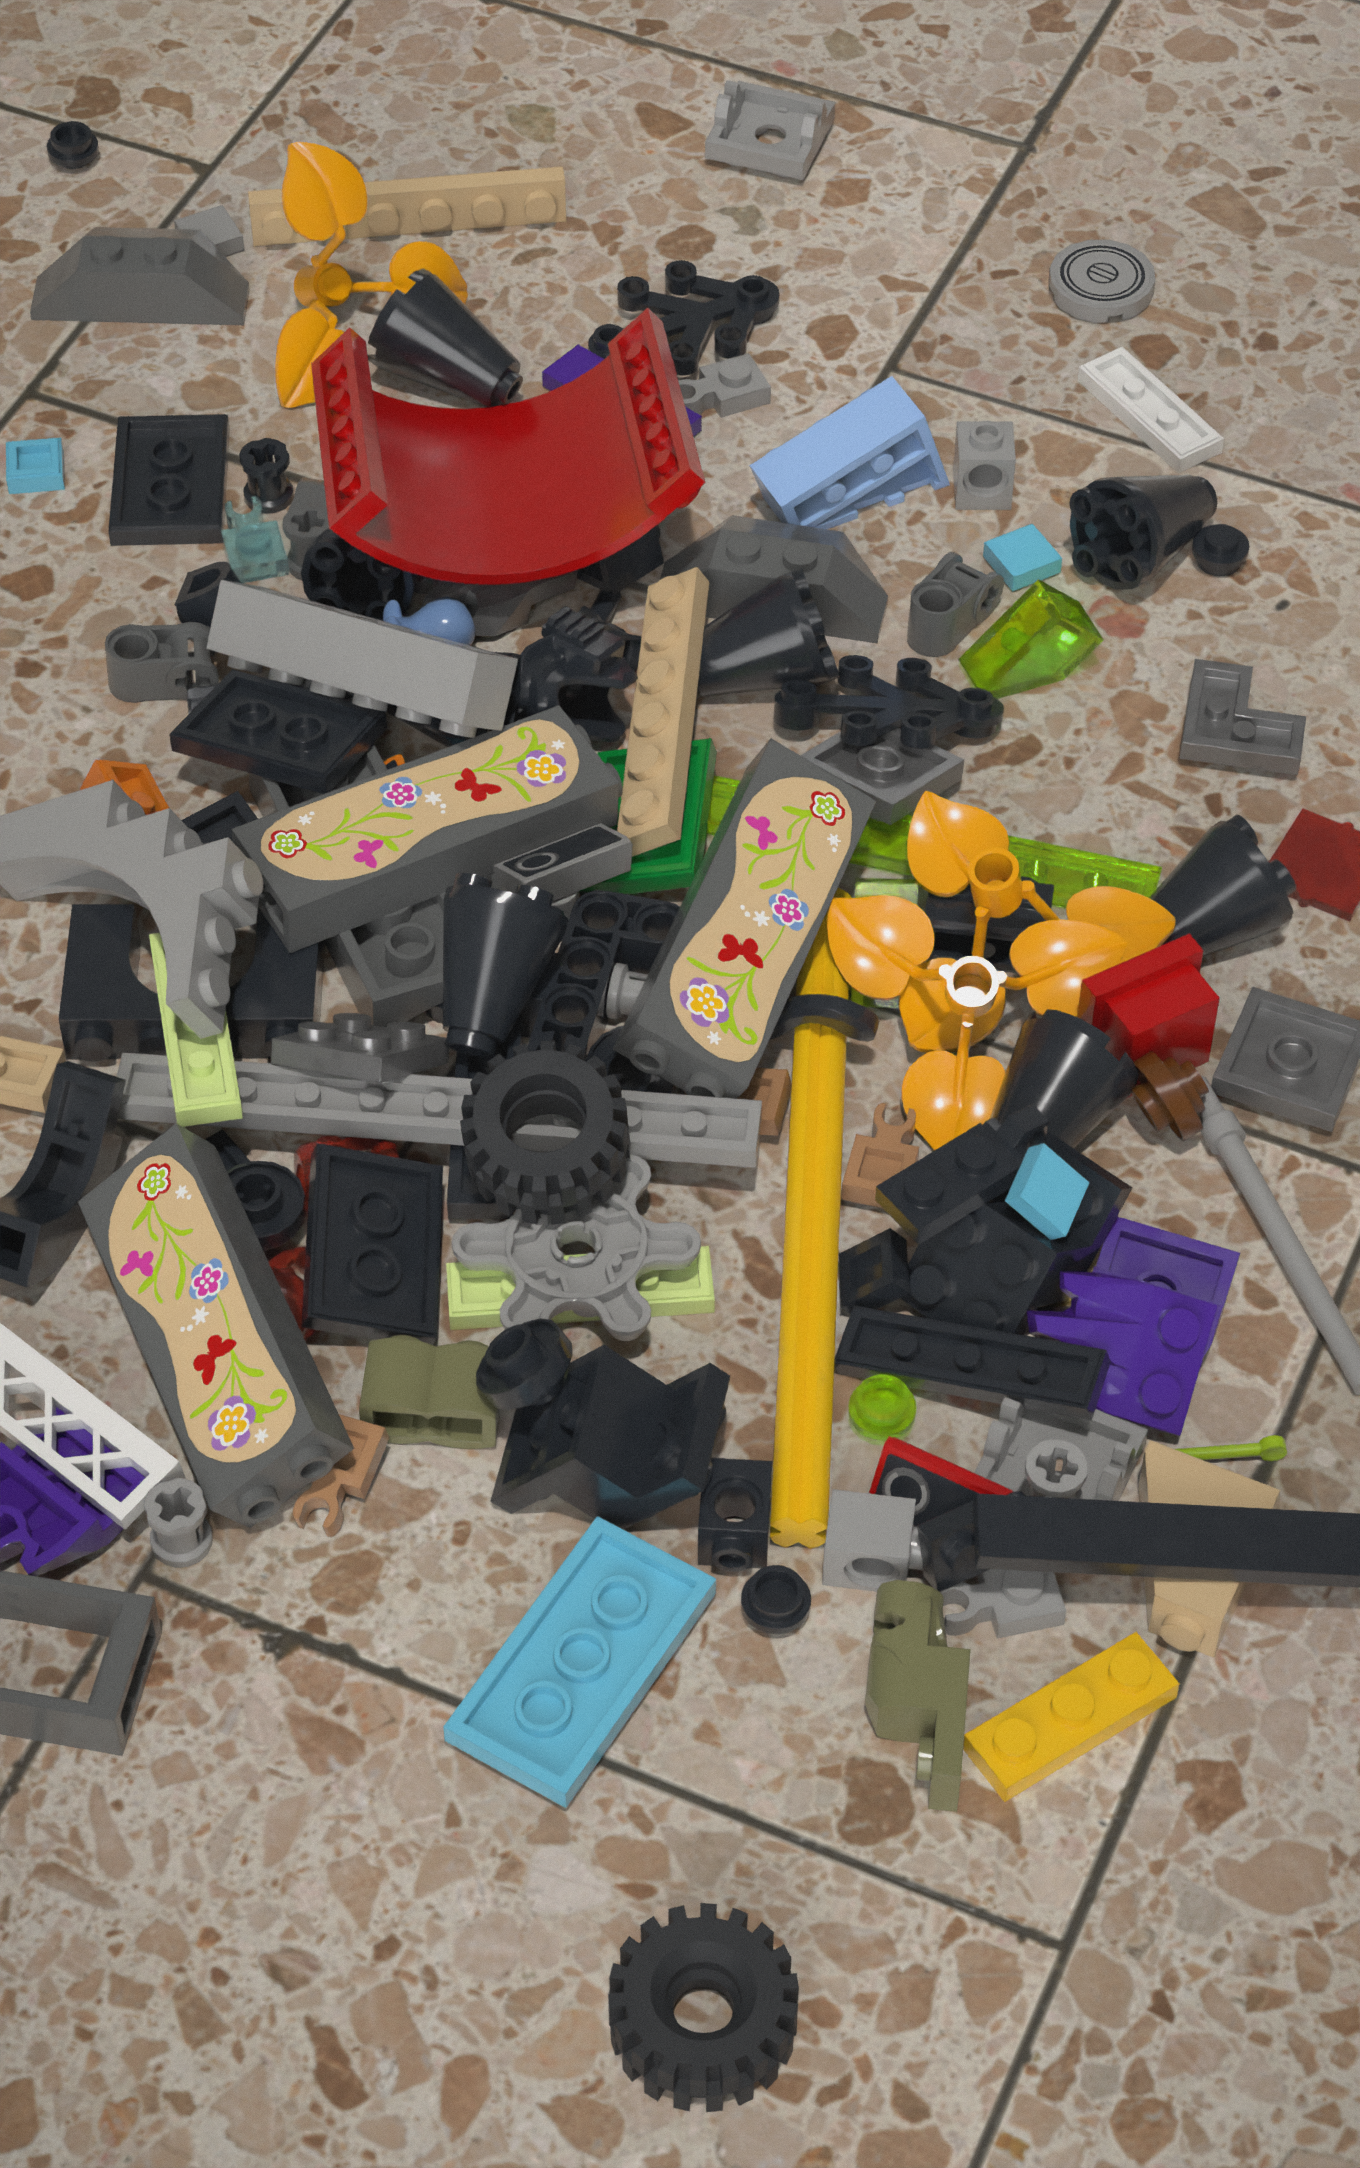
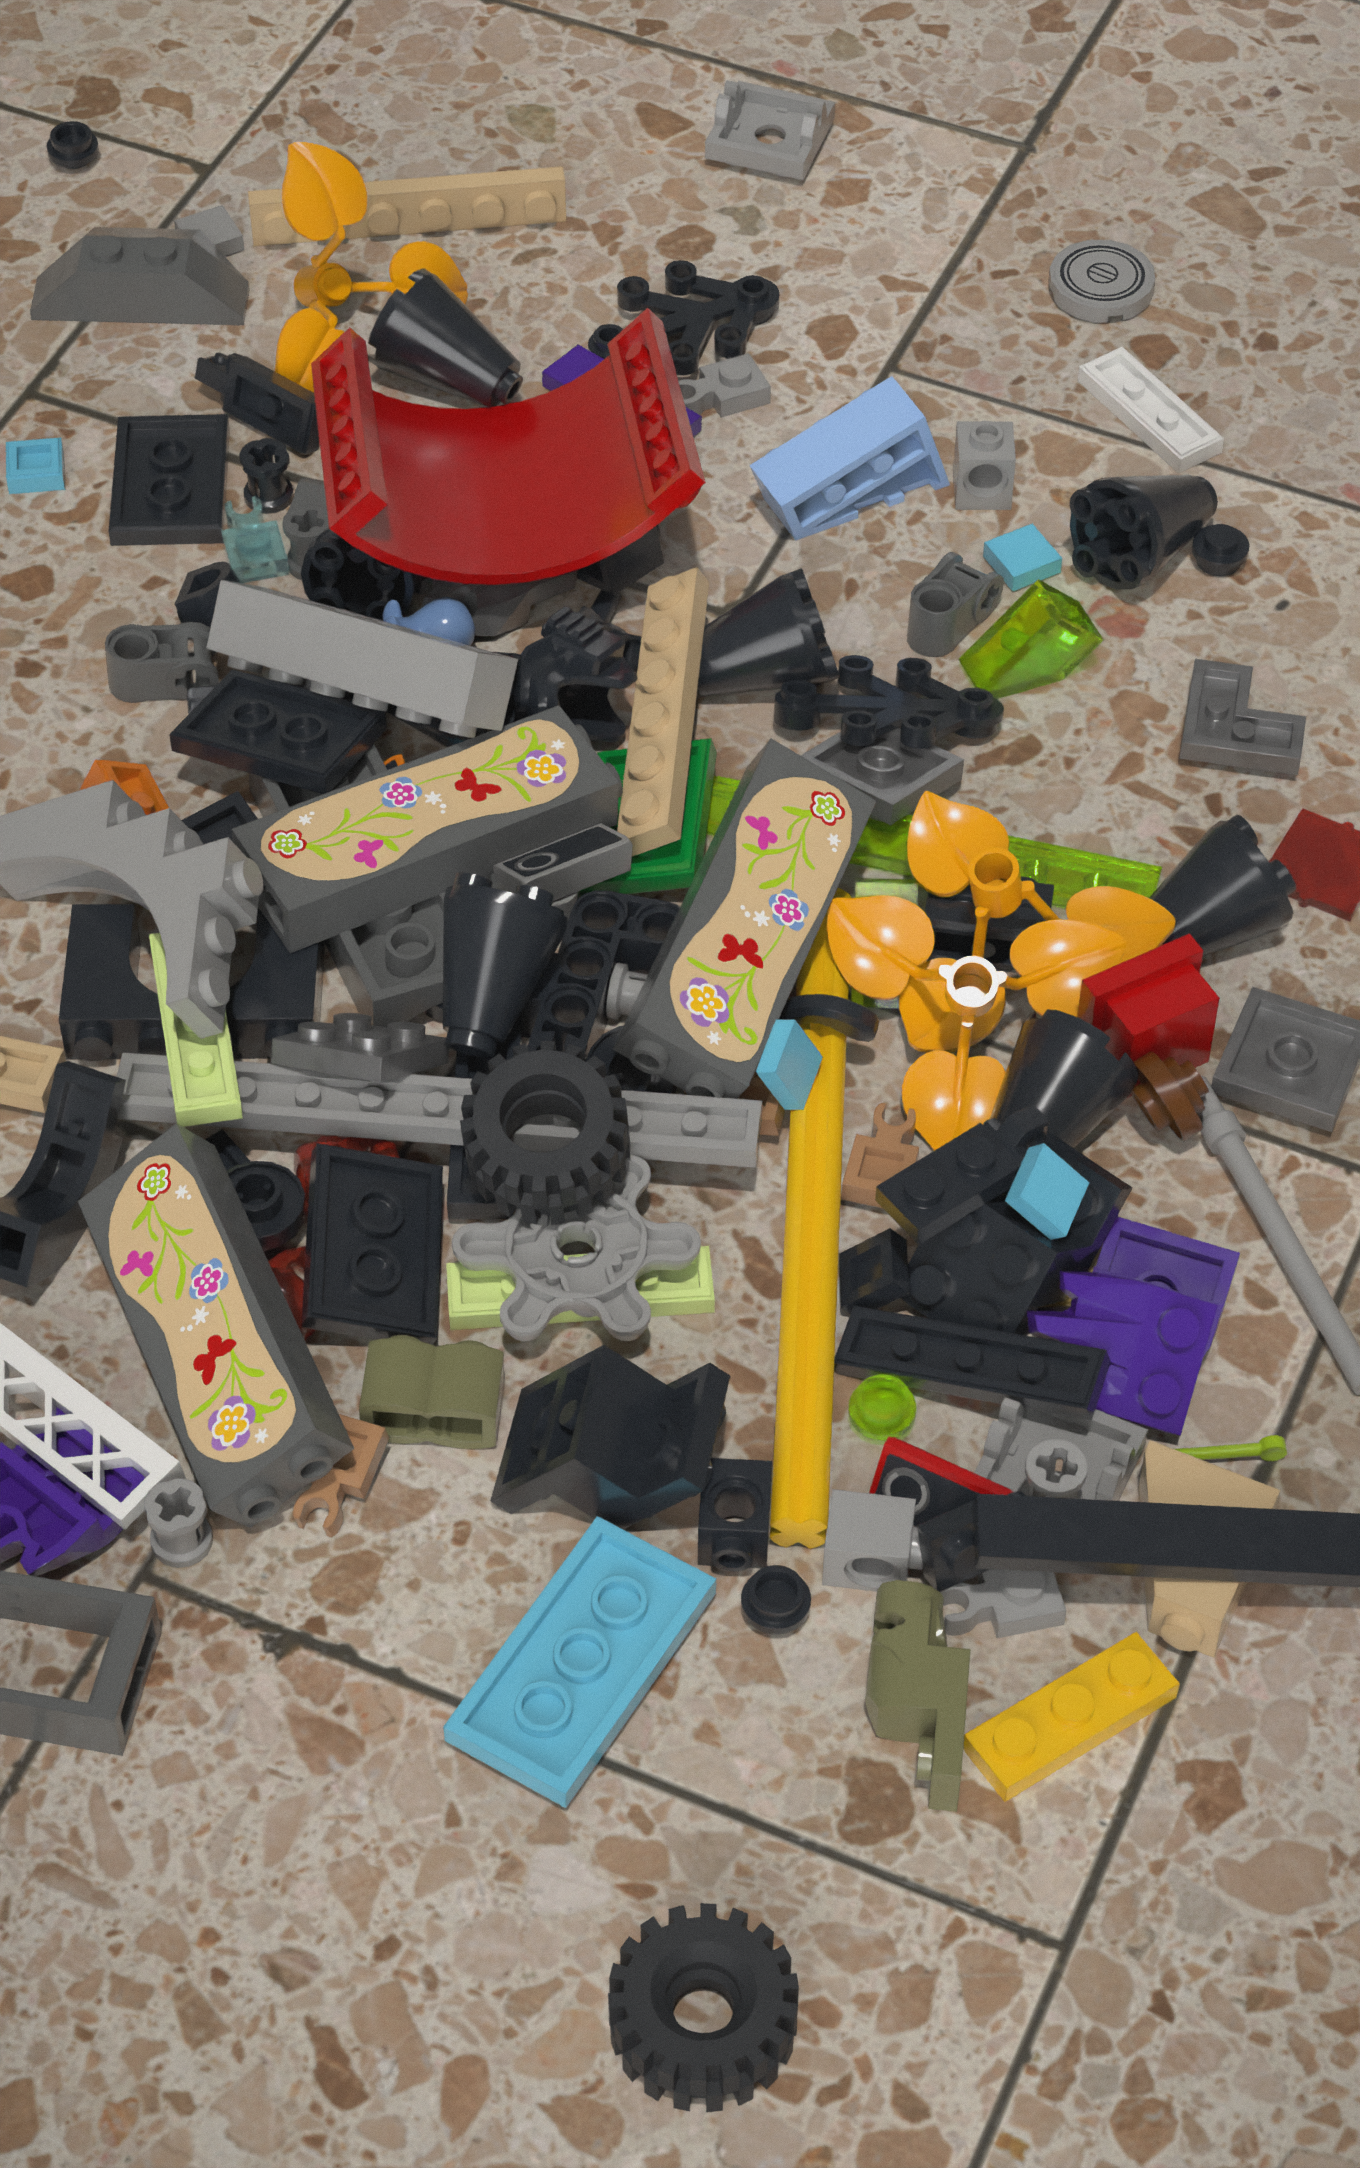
black plate [476,1318,573,1410] -> none
dark grey wedge [659,515,888,644] -> none
none -> black hinge [195,352,320,454]
none -> medium azure tile [756,1019,823,1110]

